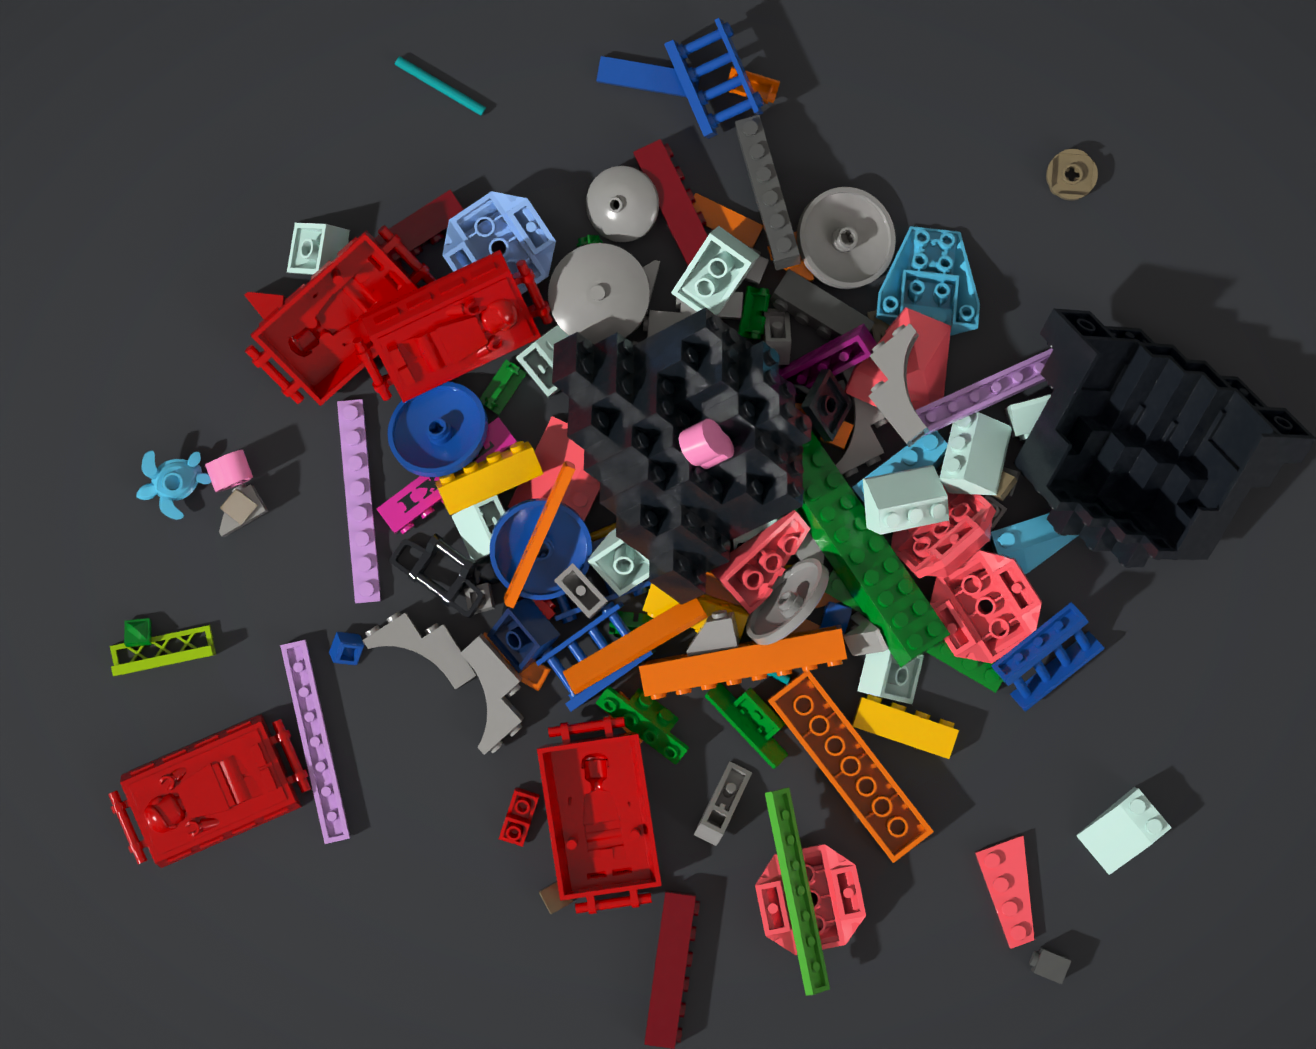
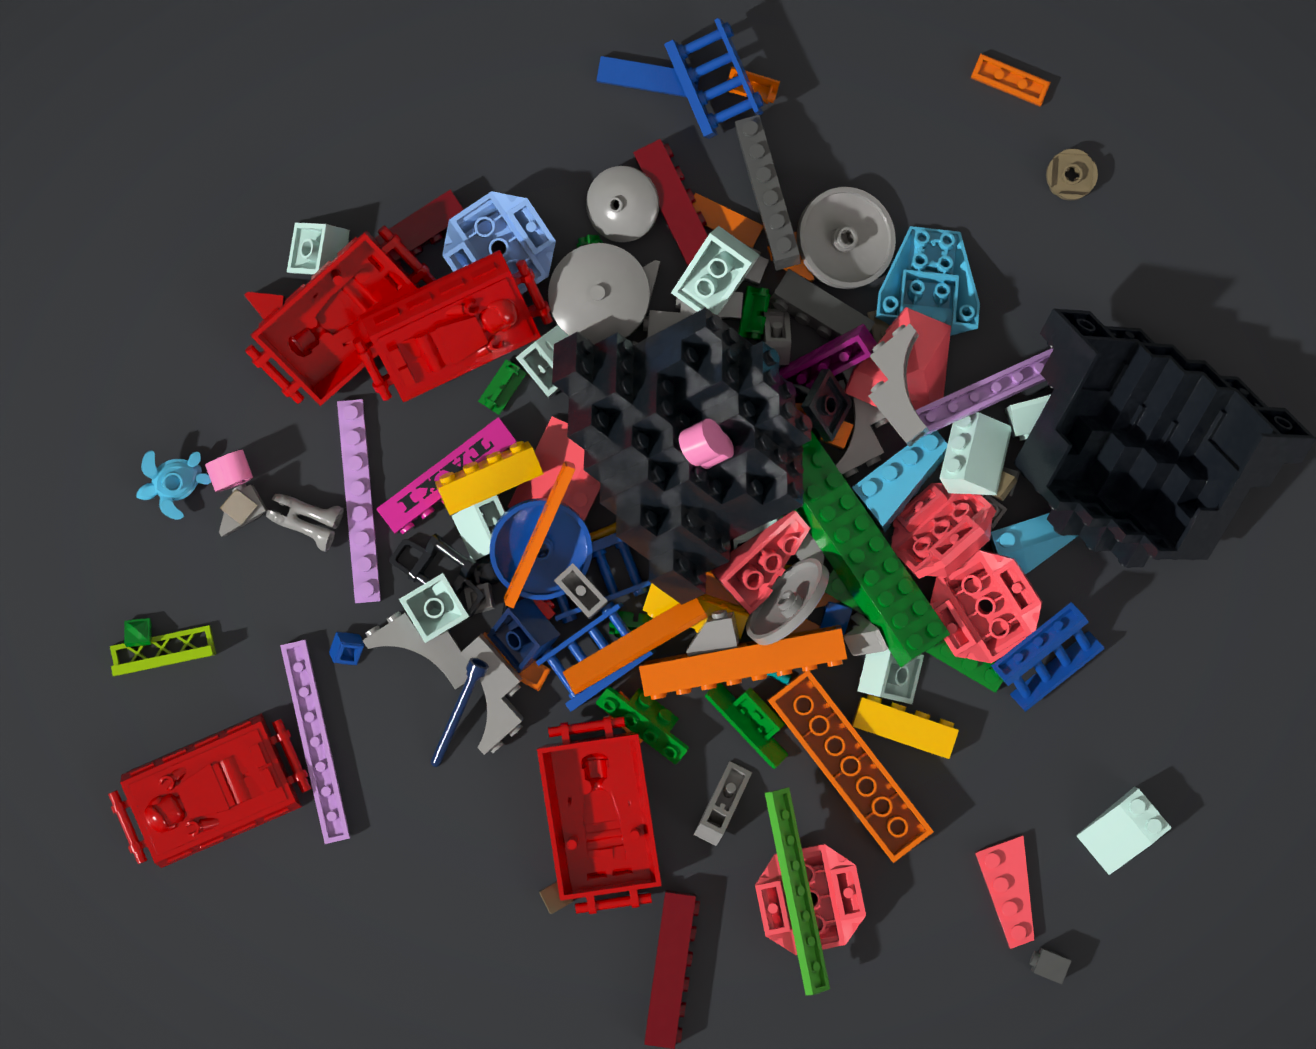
blue dish [388,382,488,477] -> none
teal bar [395,56,486,116] -> none
red slope [499,787,540,847] -> none
light aqua slope [588,528,649,597] -> none
light aqua slope [863,465,949,535] -> none
none -> light grey piece [266,494,344,552]
none -> light aqua slope [399,573,469,643]
none -> dark blue piece [431,658,489,767]
none -> orange tile [970,54,1051,106]

